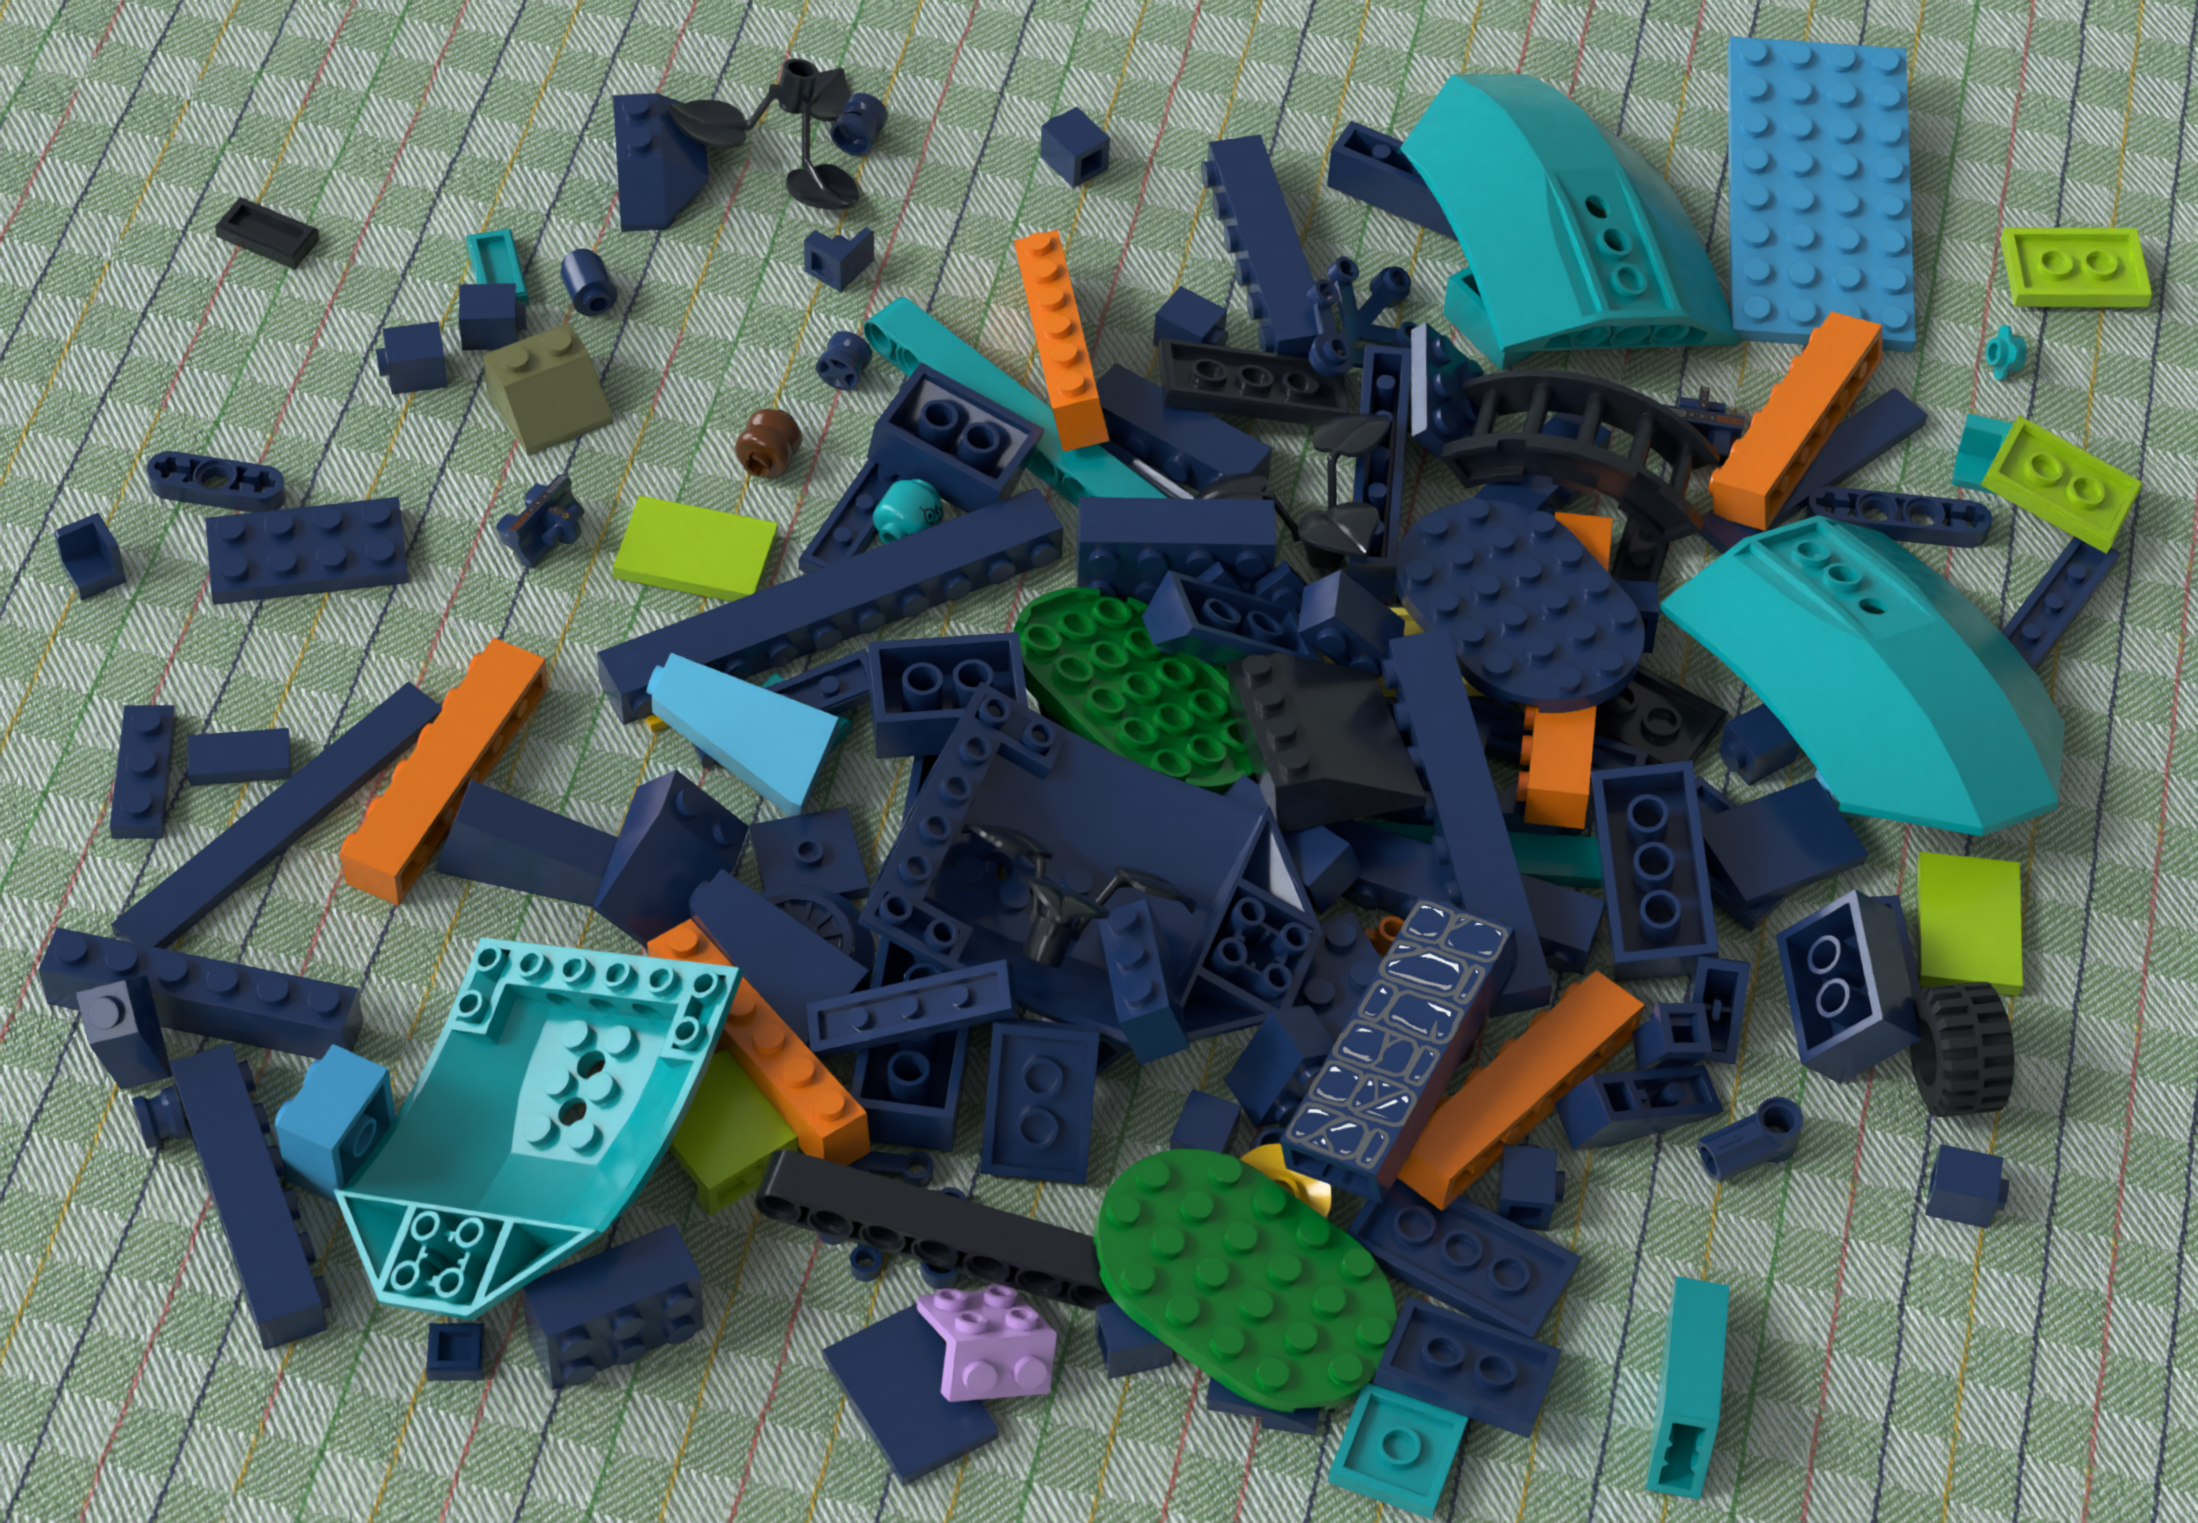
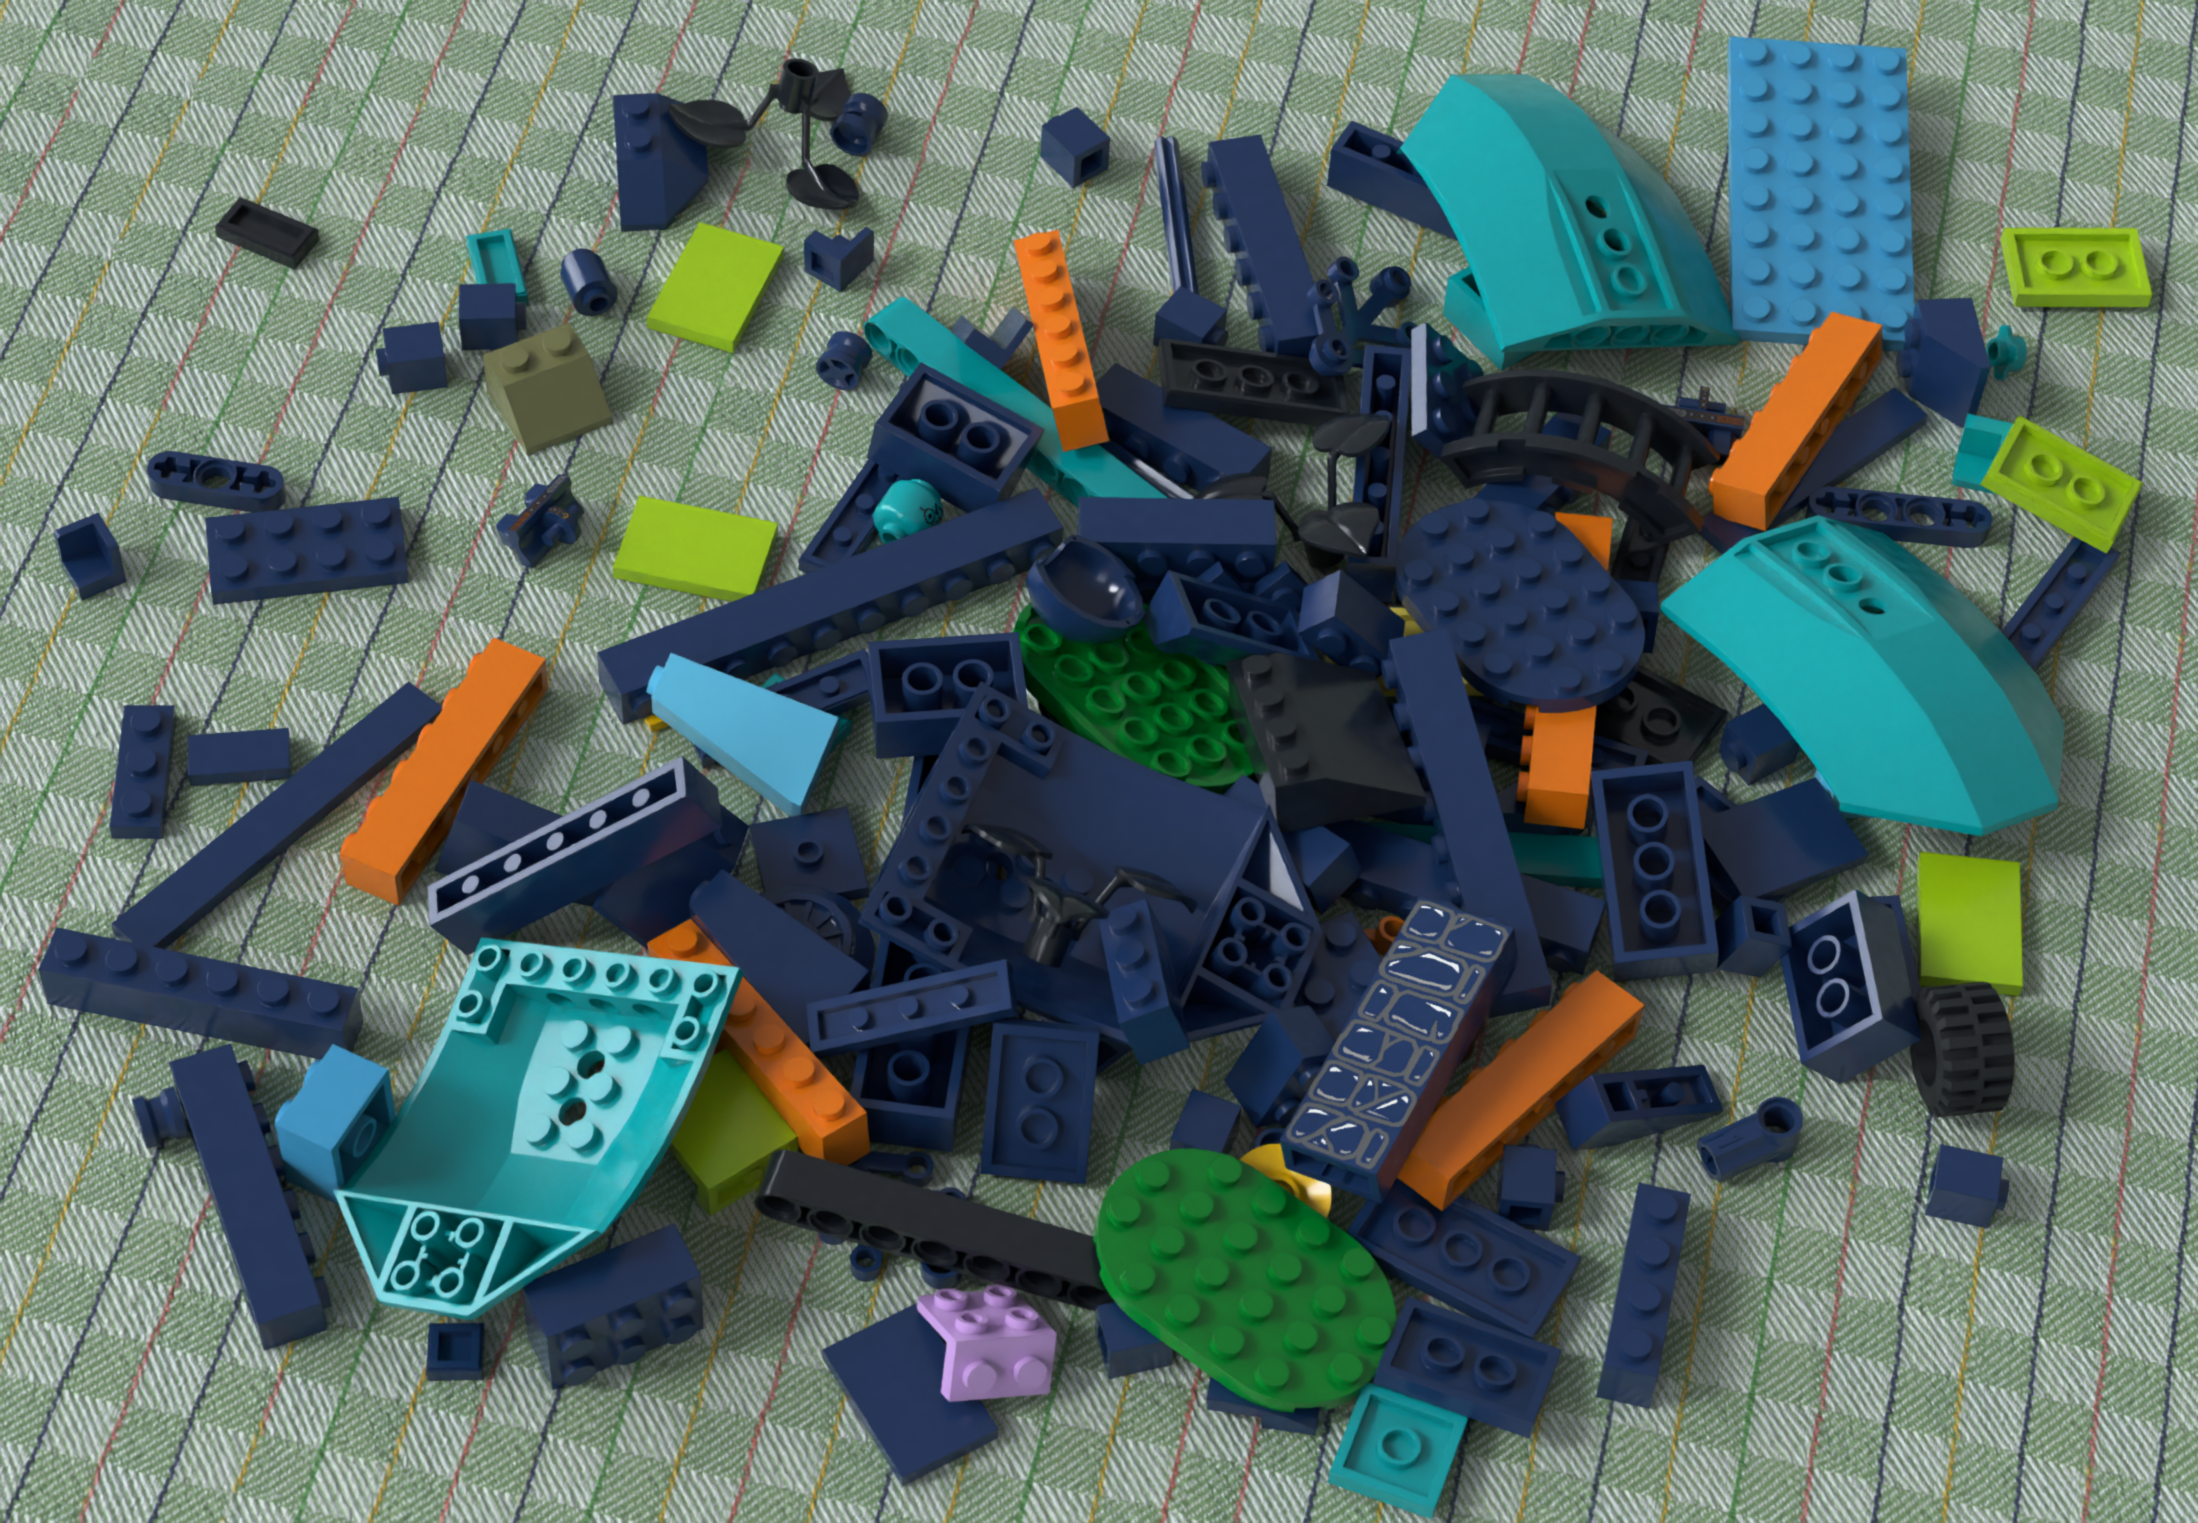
dark blue slope [76,974,172,1090] -> none
reddish brown piece [735,409,803,478] -> none
dark blue brick [1632,1003,1713,1070] -> none
teal slope [1645,1276,1730,1500] -> none
dark blue slope [1687,955,1751,1064] -> none
none -> dark blue brick [428,756,722,956]
none -> lime tile [647,222,784,353]
none -> dark blue panel [951,307,1034,370]
none -> dark blue cylinder [1026,534,1146,645]
none -> dark blue axle [1154,136,1199,295]
none -> dark blue brick [1596,1183,1691,1409]
none -> dark blue brick [1715,895,1792,978]
none -> dark blue slope [1896,298,1991,429]

